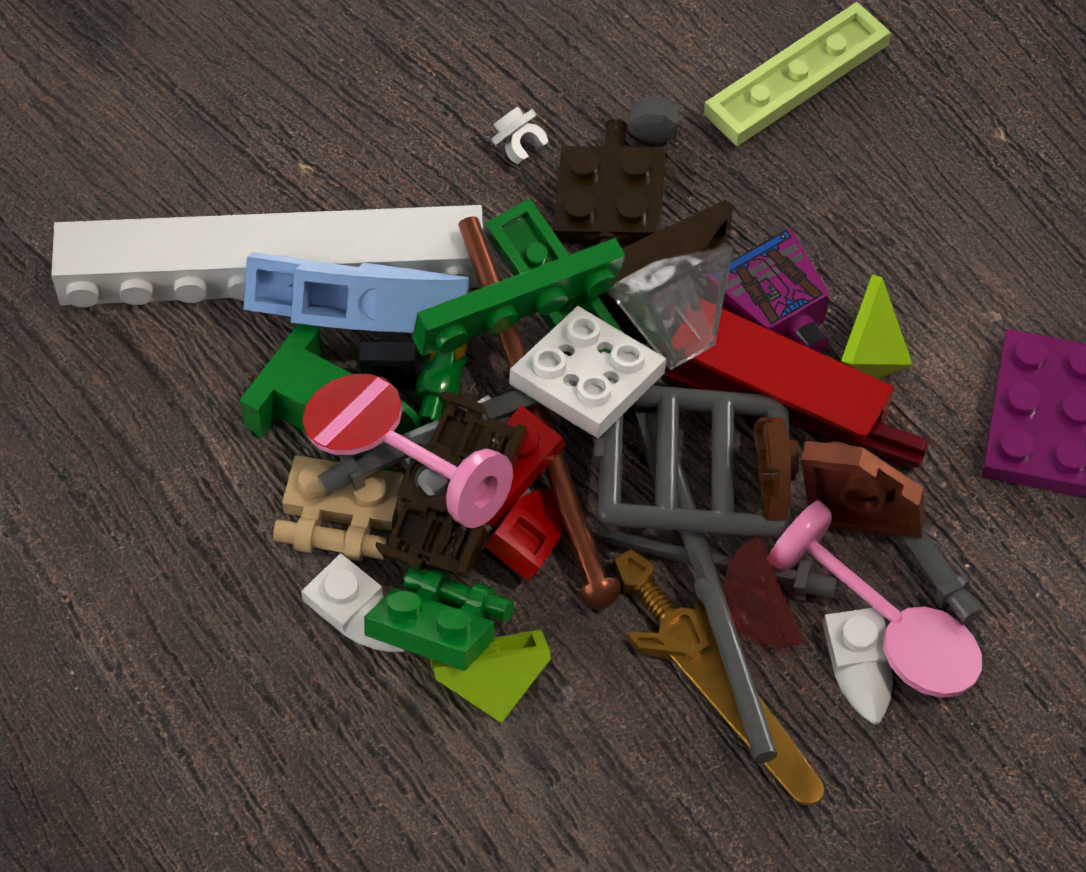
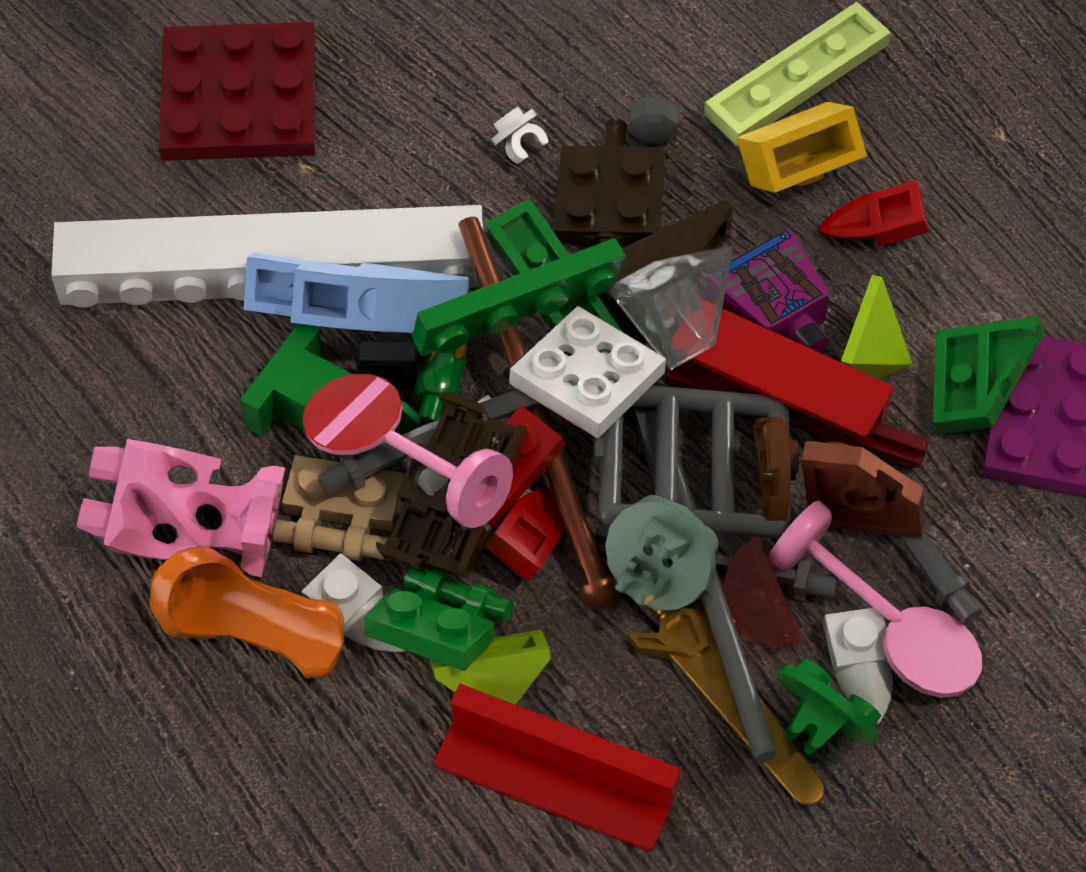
none -> bright pink hips [77,439,285,578]
none -> orange hair [149,547,344,678]
none -> dark red plate [159,22,316,161]
none -> red panel [434,683,681,852]
none -> sand green plate [605,495,719,610]
none -> yellow brick [736,102,867,193]
none -> green plate [776,658,881,755]
none -> red plate [819,180,930,247]
none -> green wing [933,316,1045,434]

